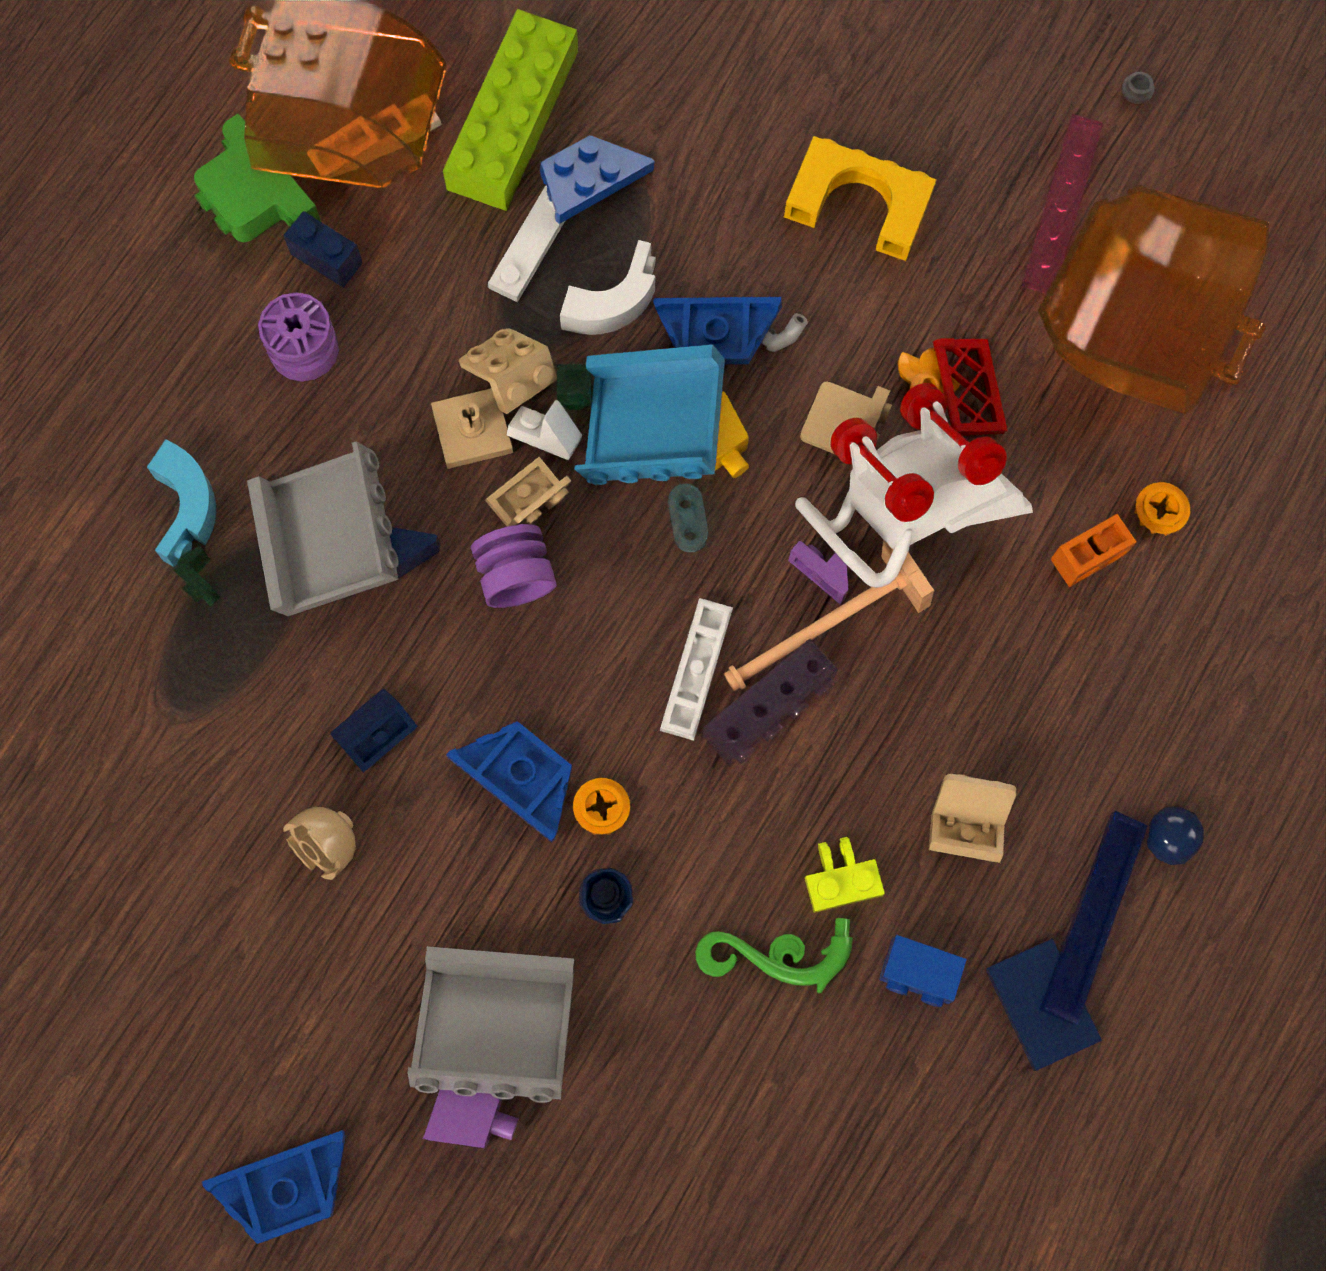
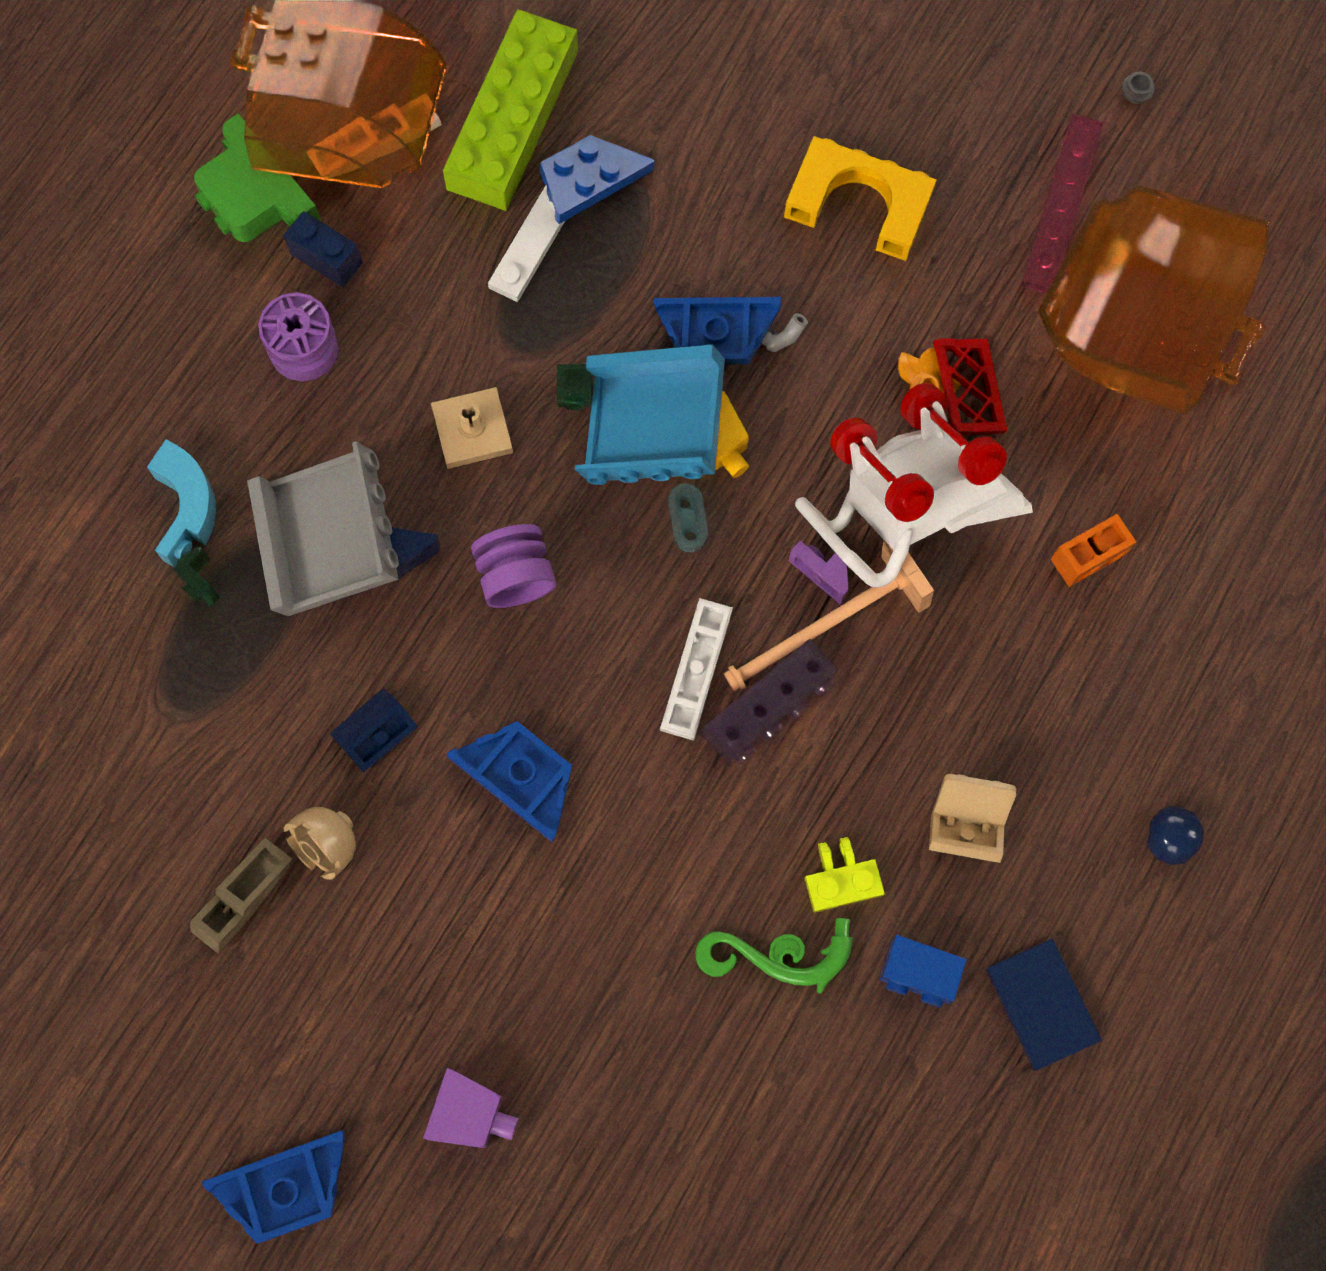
light grey panel [407,946,574,1103] -> none
tan bracket [459,328,558,414] -> none
tan bracket [485,457,571,527] -> none
white slope [507,400,582,460] -> none
white arch [560,240,656,335] -> none
light orange gear [573,778,630,835] -> none
dark blue hair [579,867,633,924] -> none
tan bracket [800,381,892,454] -> none
clear blue tile [1040,811,1148,1025] -> none
light orange gear [1134,482,1190,536] -> none
none -> dark tan slope [190,838,293,954]

